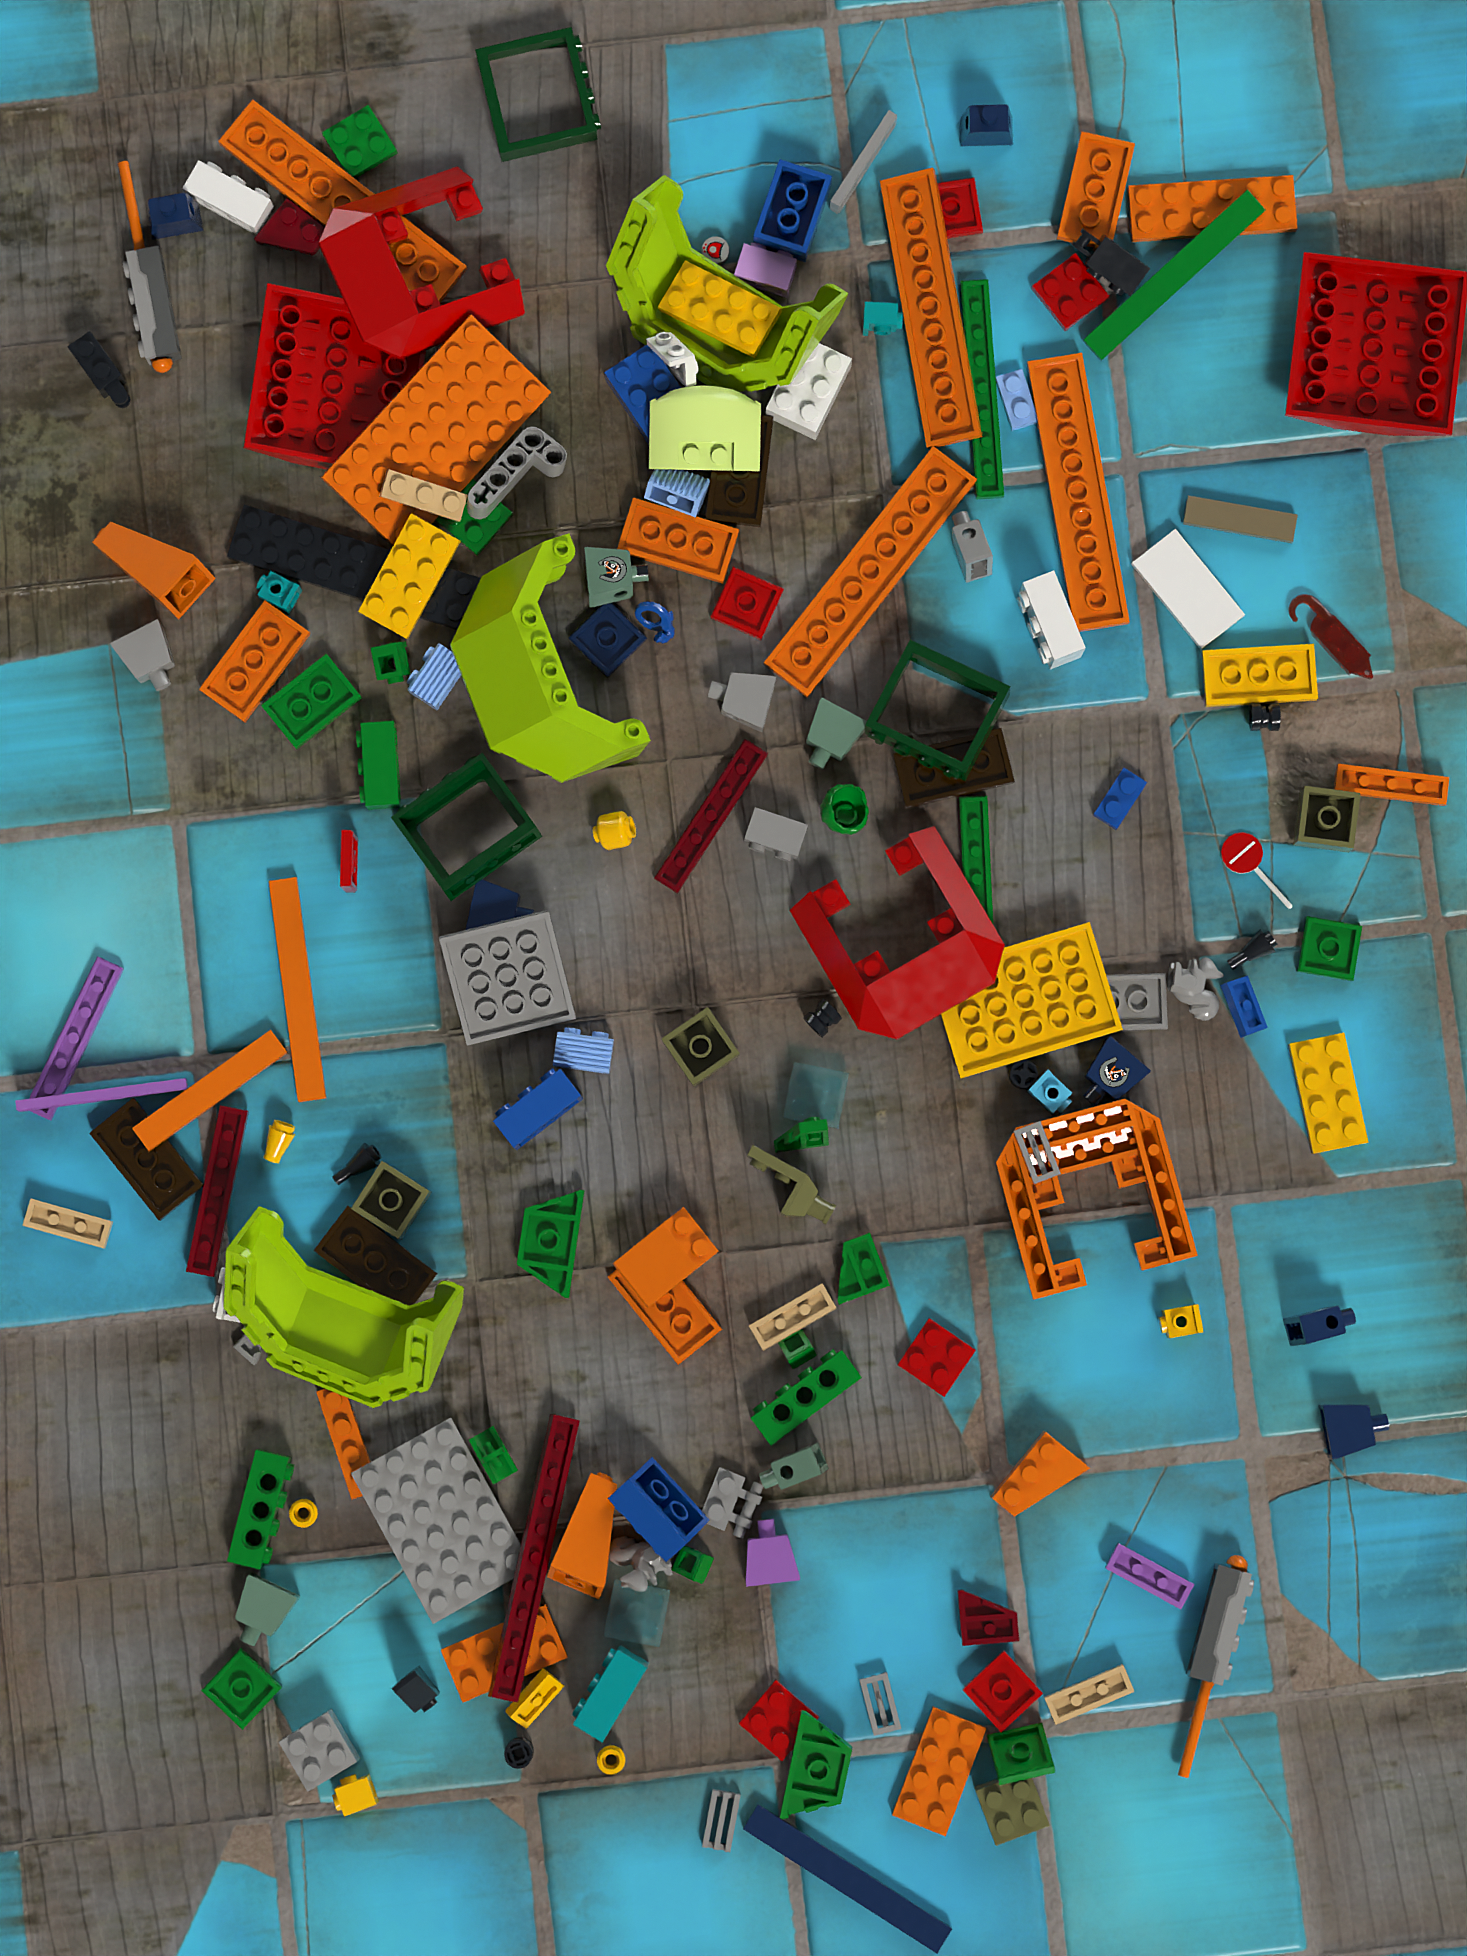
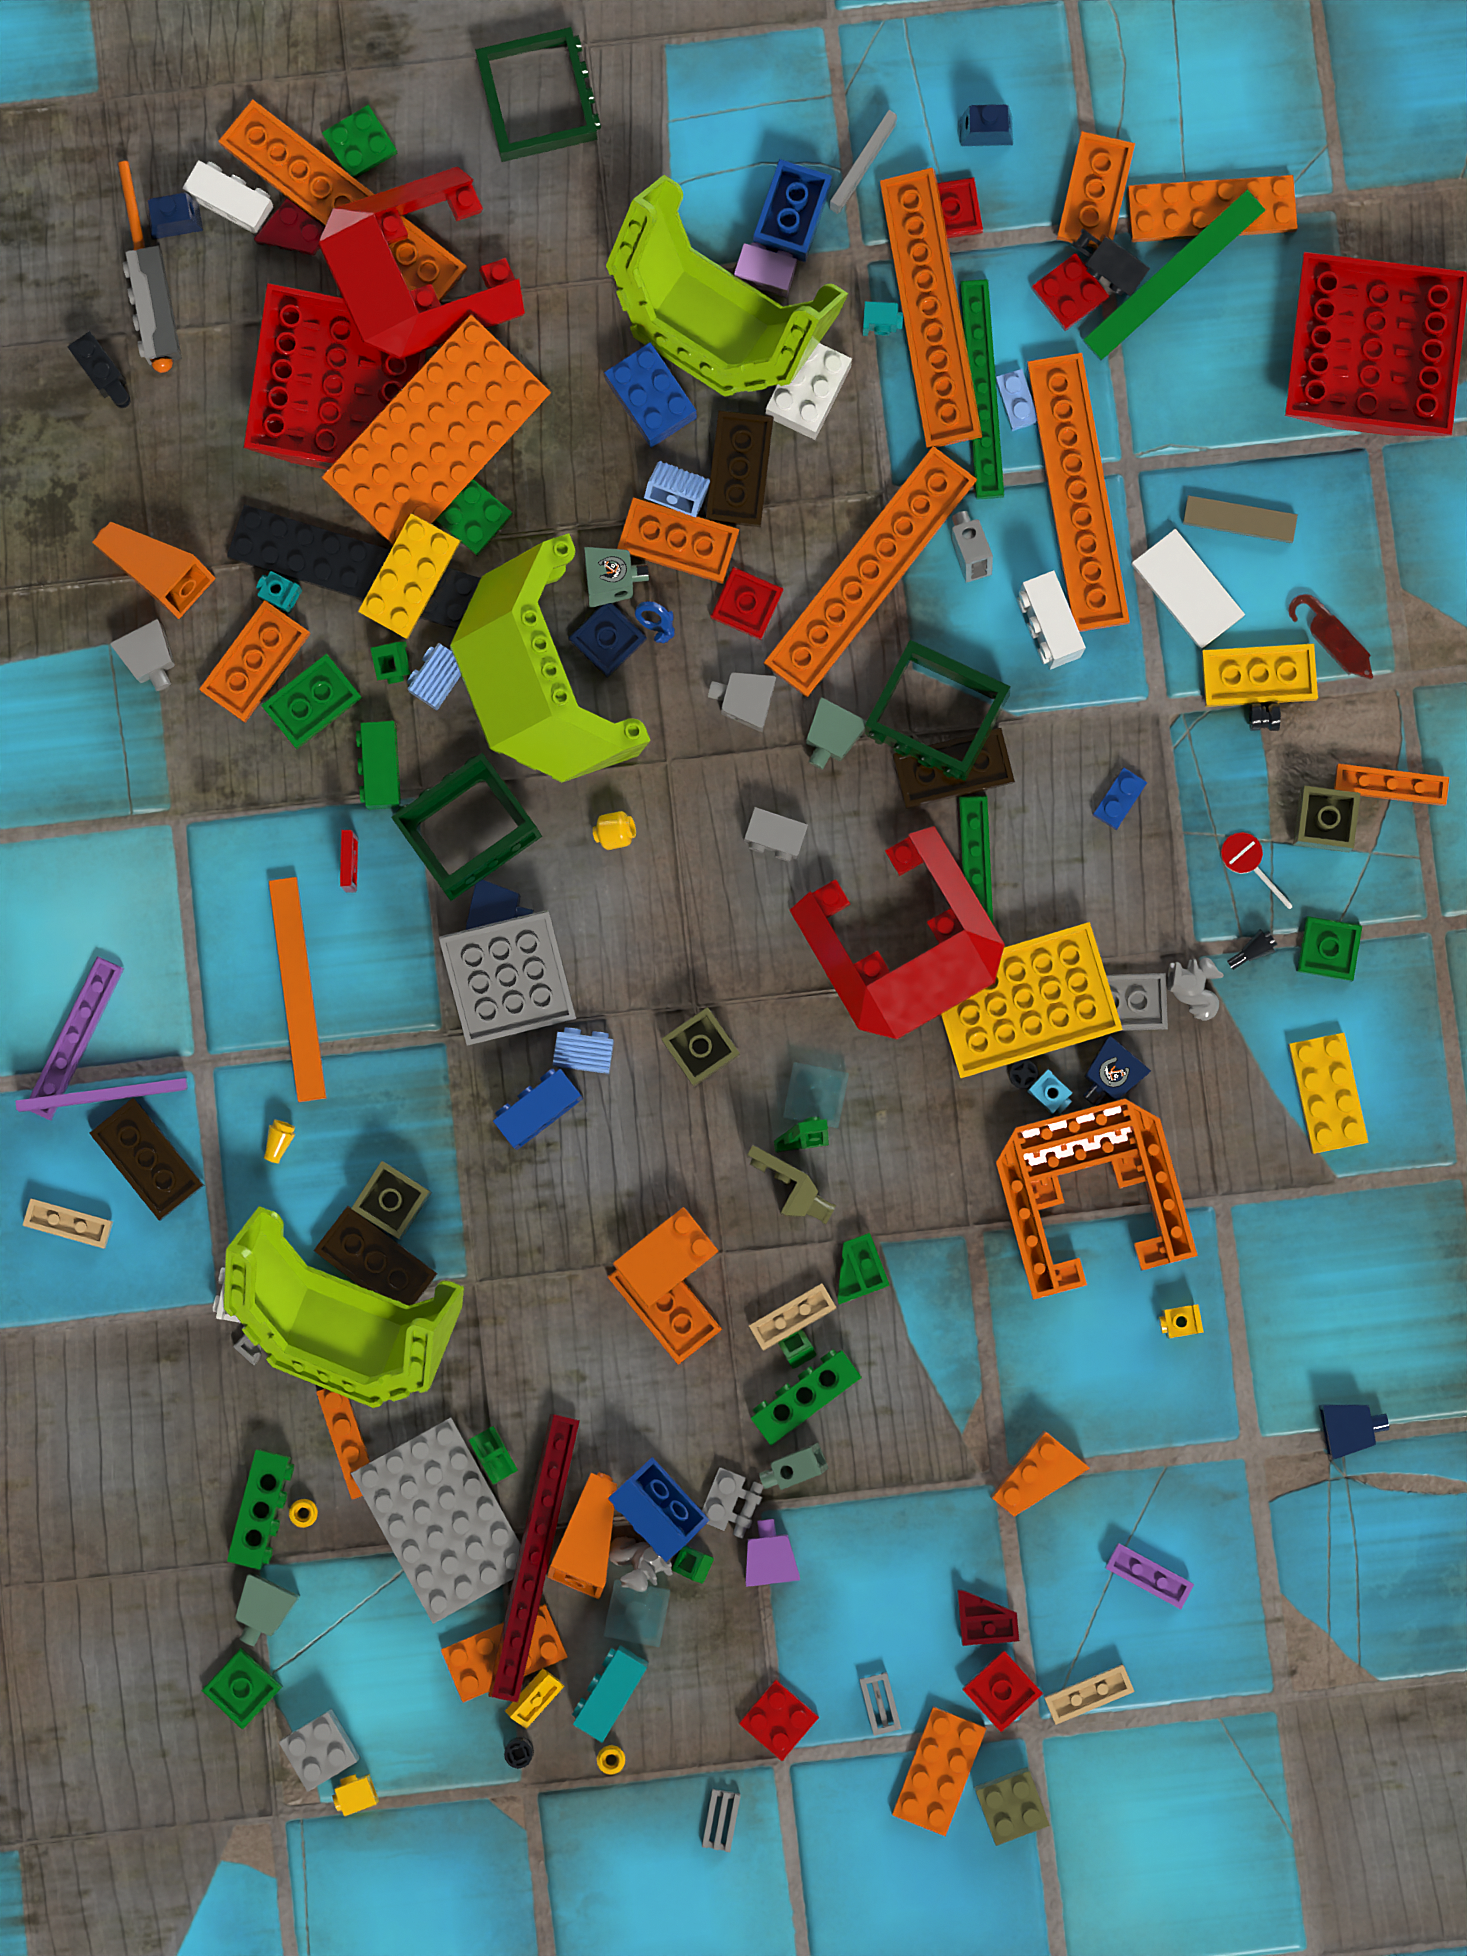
orange tile [132,1030,287,1152] -> none
dark red plate [186,1105,249,1277] -> none
black cone [332,1143,382,1185] -> none
tan plate [379,469,468,522] -> none
black slope [391,1665,440,1713] -> none
light grey beam [466,426,567,519] -> none
green wing [517,1190,585,1298] -> none
white bracket [647,332,698,387] -> none
yellowish green slope [649,386,761,471] -> none
dark red tile [654,739,768,894] -> none
yellow plate [658,260,782,358] -> none
light grey tile [702,237,729,265] -> none
dark blue tile [743,1804,952,1954] -> none
green wing [780,1710,852,1819] -> none
black wheel [803,998,842,1038] -> none
green hair [819,784,869,835] -> none
red plate [897,1318,976,1397] -> none
green tile [987,1722,1056,1785] -> none
light grey tile [1013,1121,1061,1184] -> none
piece [1178,1555,1254,1778] -> none
blue plate [1220,975,1268,1038] -> none
dark blue torso [1283,1306,1356,1346] -> none

